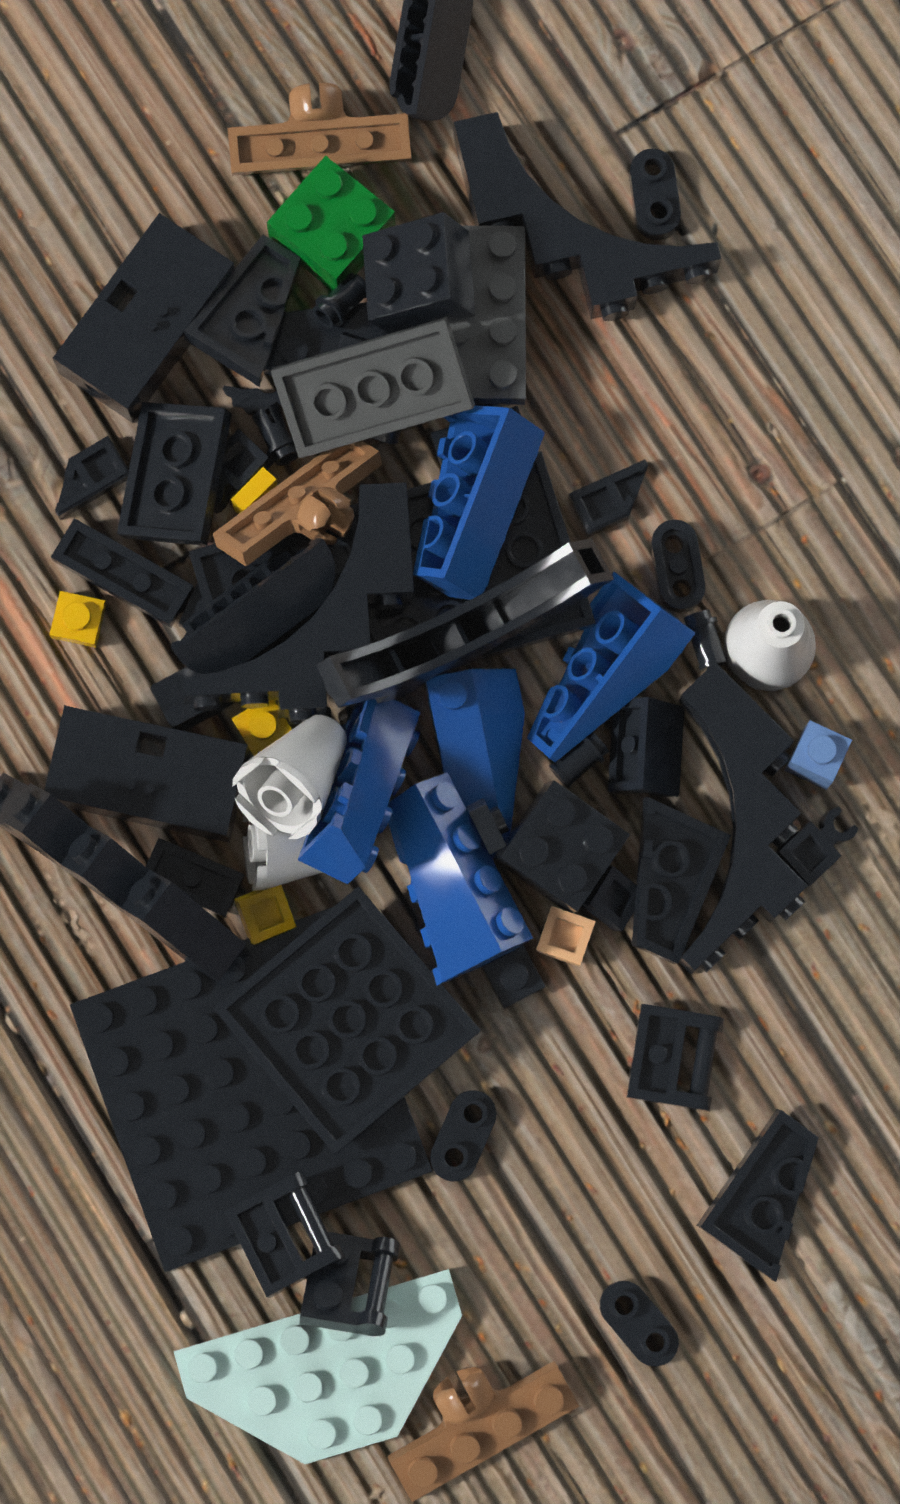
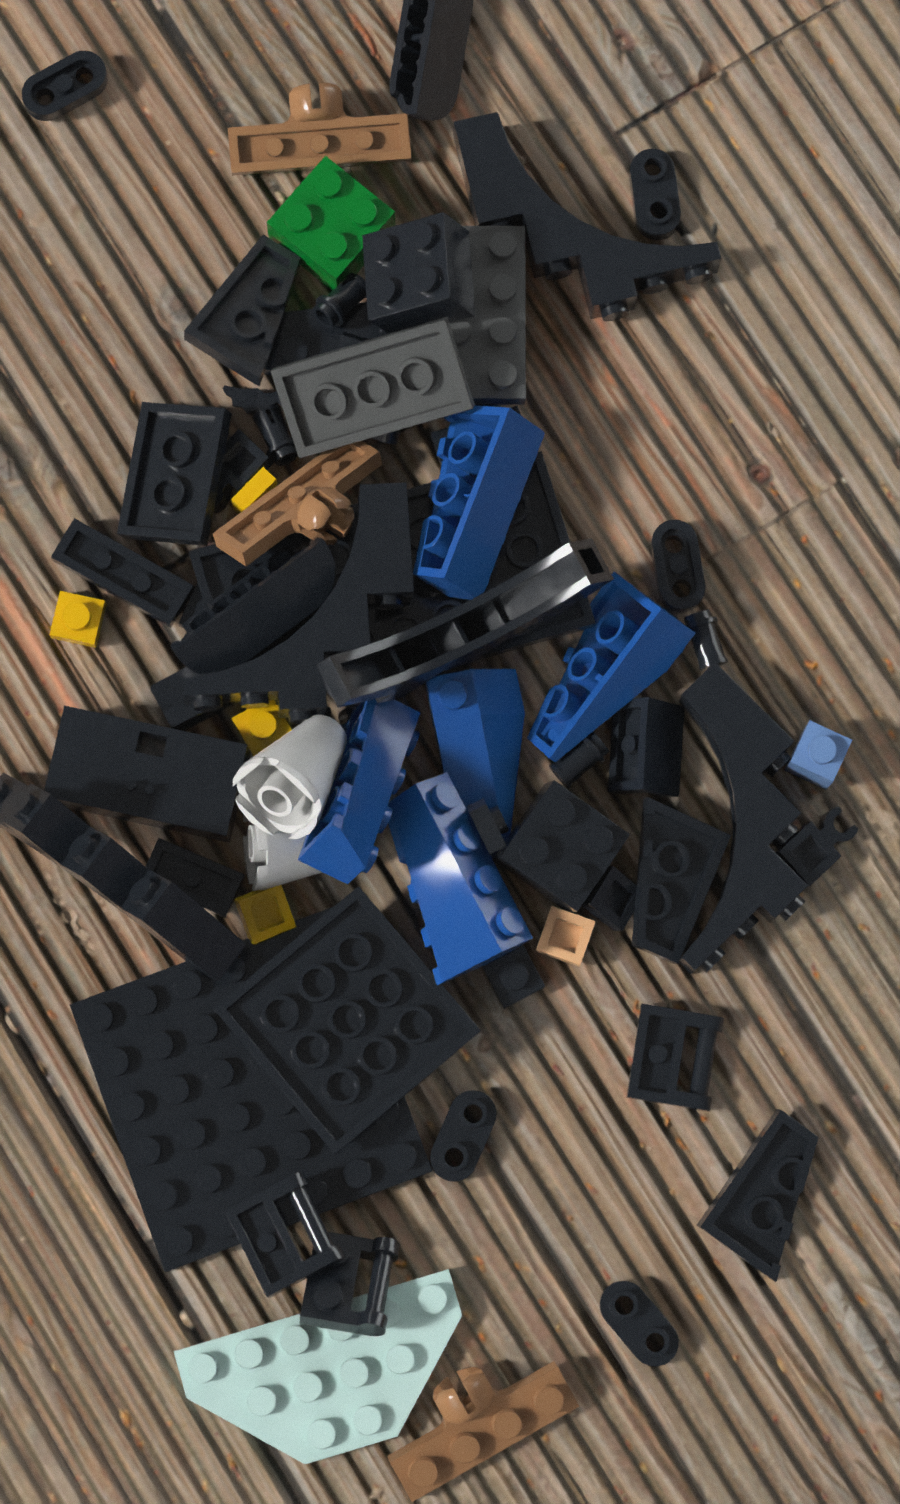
black brick [53,213,235,423] -> none
black tile [55,436,129,520] -> none
black tile [568,459,648,538] -> none
white cone [723,600,816,691] -> none
none -> black plate [22,51,108,121]

